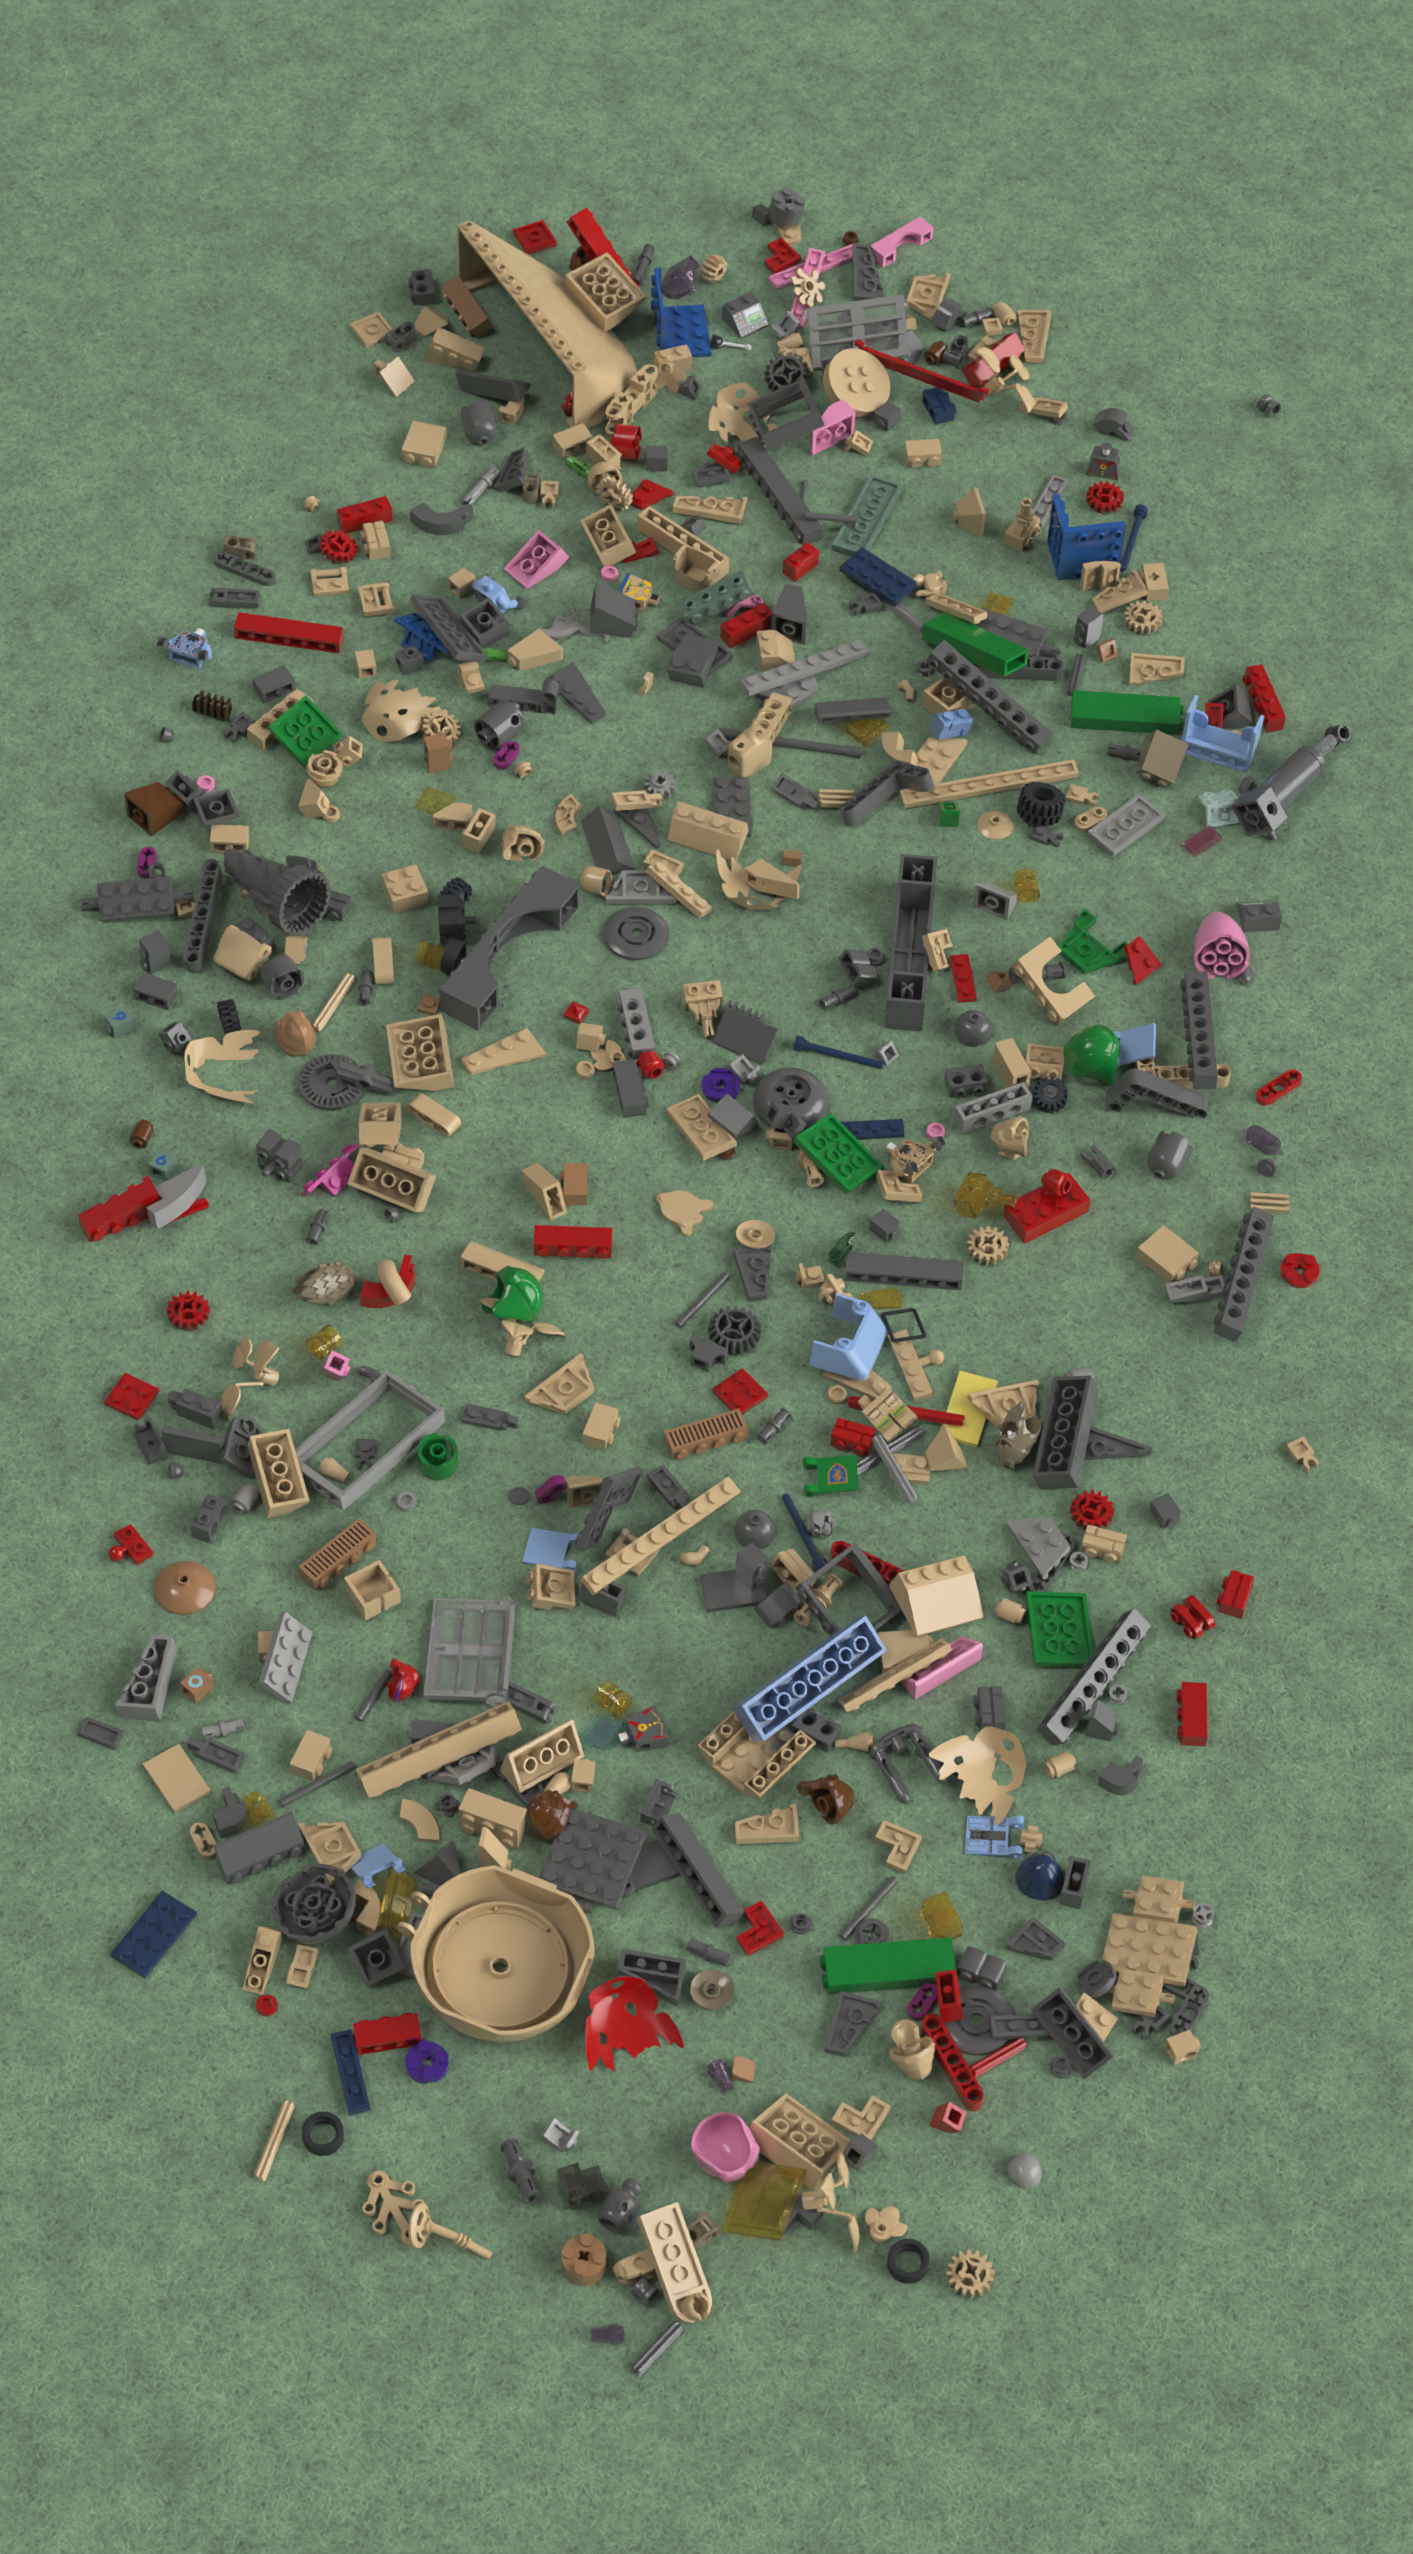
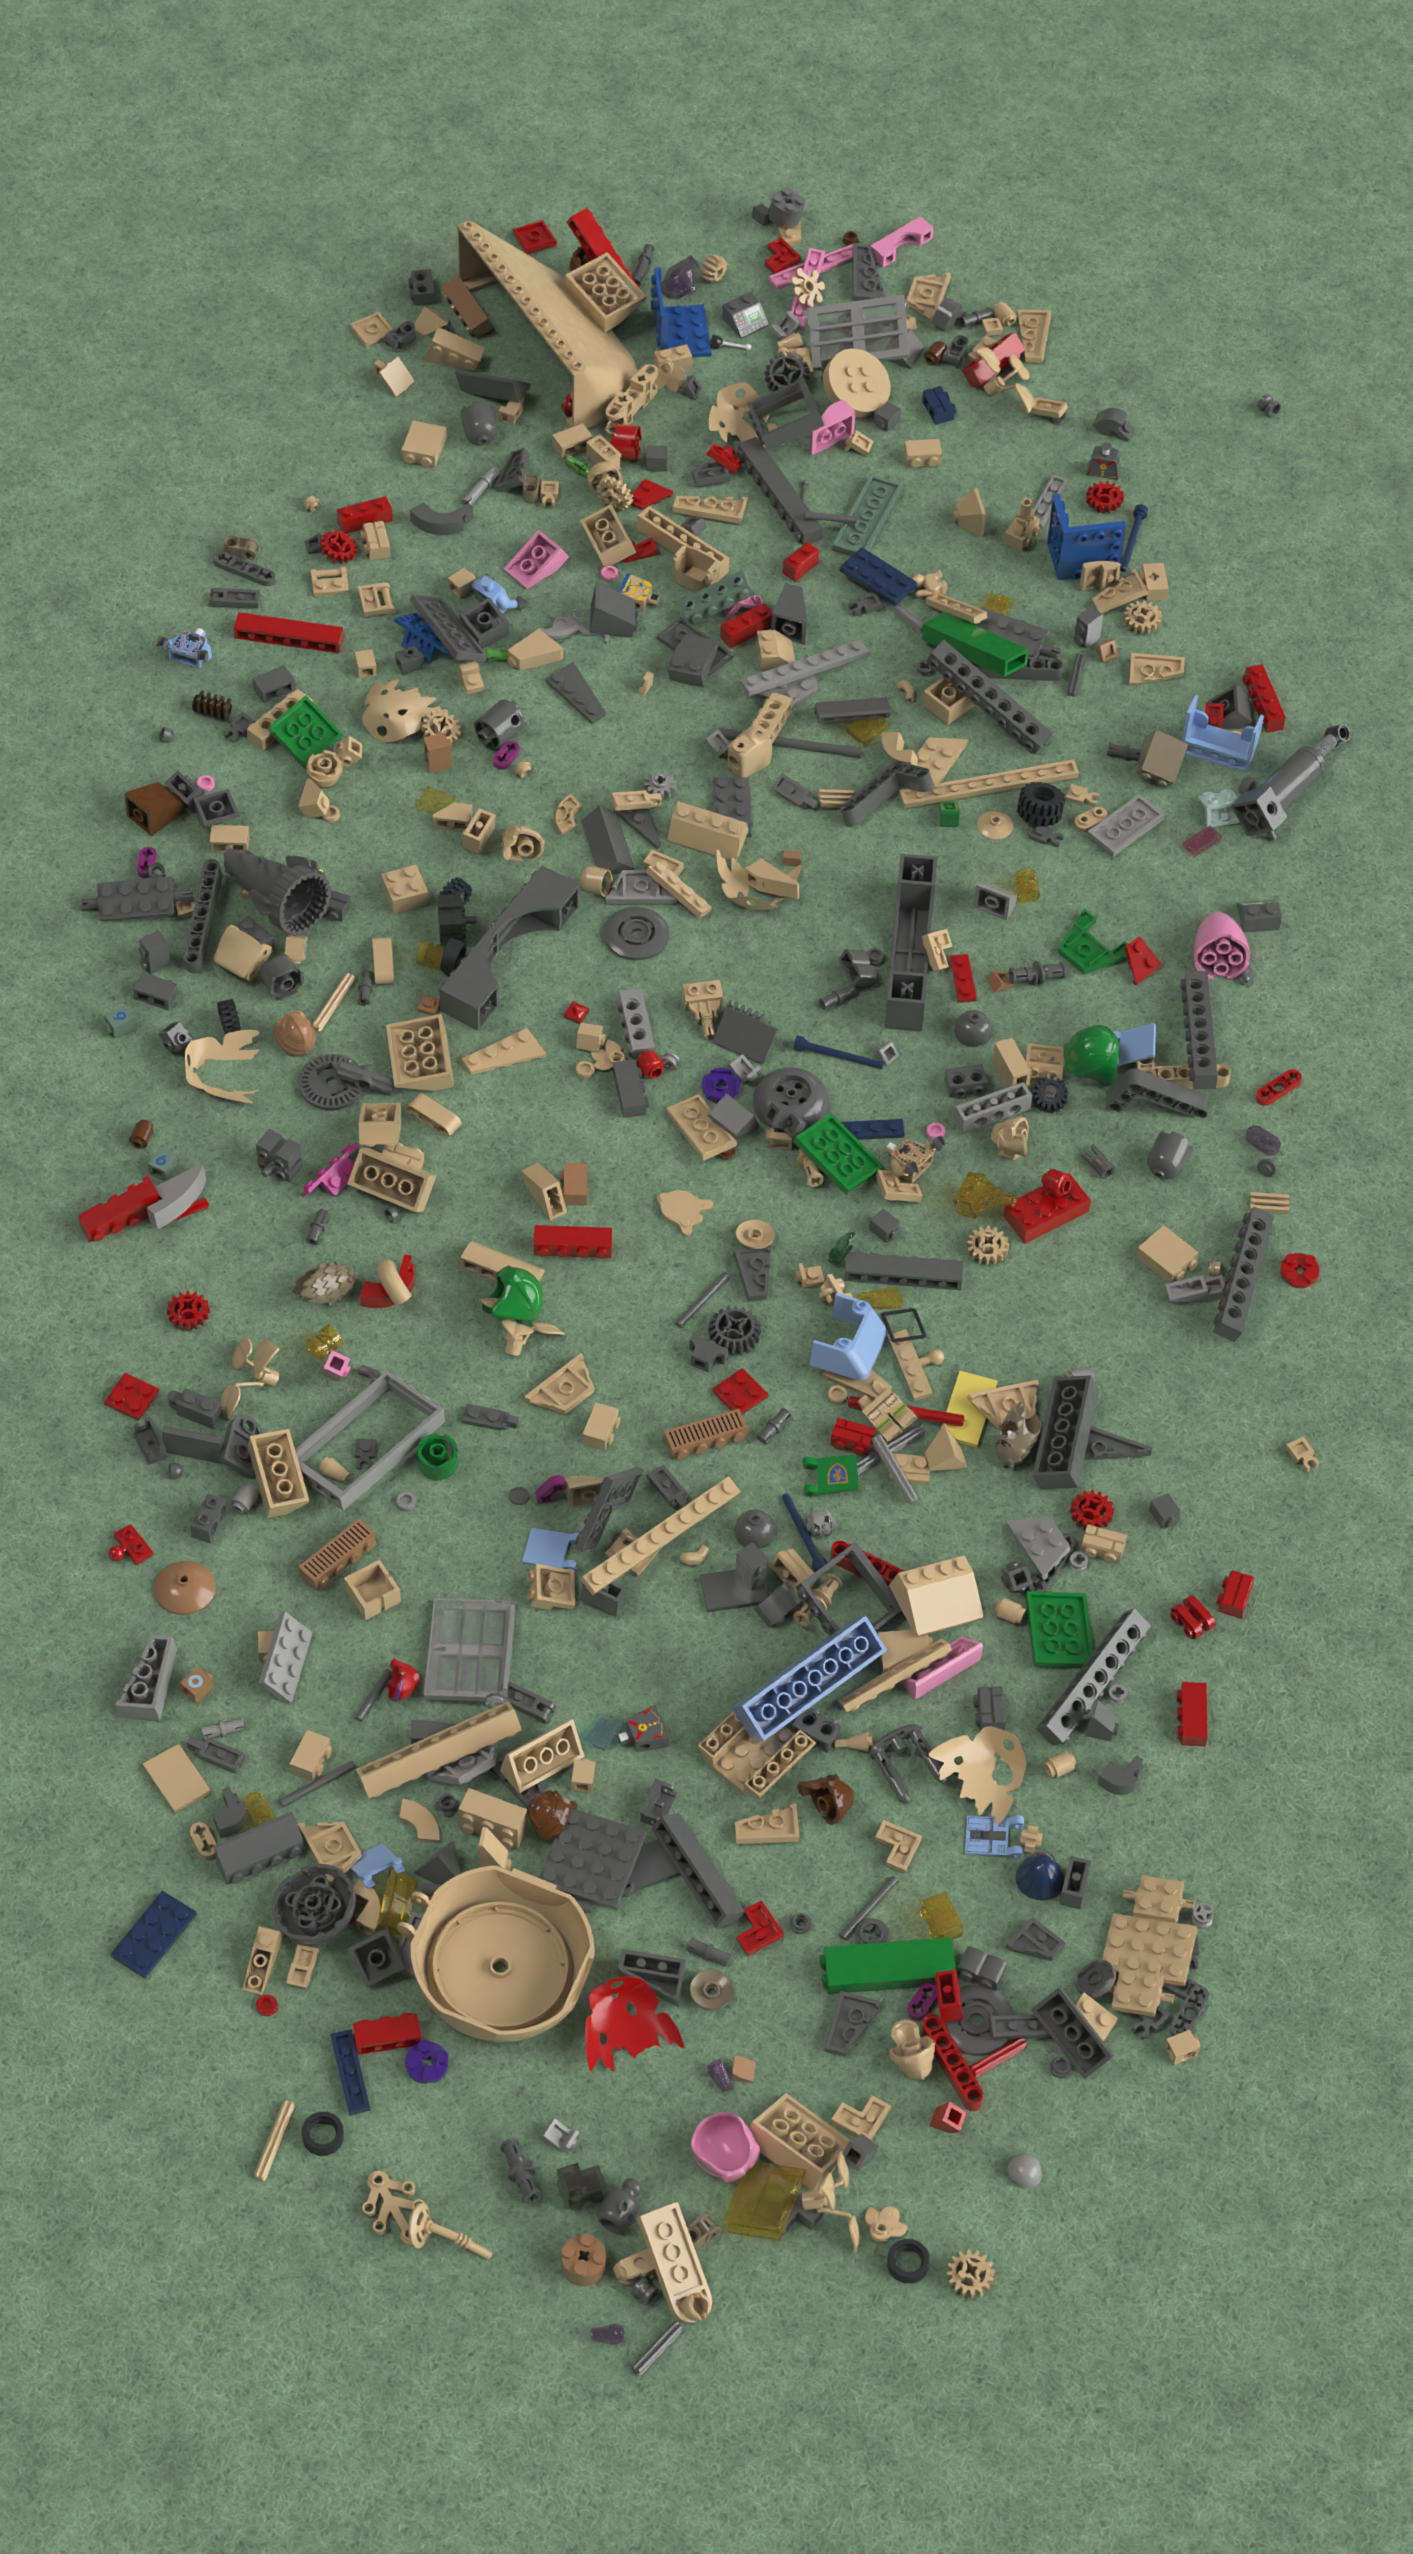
dark grey tile [77,1717,125,1750] -> none
dark grey beam [487,679,559,715] -> none
tan cone [543,1772,571,1794] -> none
clear yellow wheel [593,1680,633,1718] -> none
red piece [854,339,990,403] -> none
medium blue brick [929,709,973,740] -> none
tan arch [1011,936,1095,1025] -> none
green brick [1071,690,1184,735] -> none

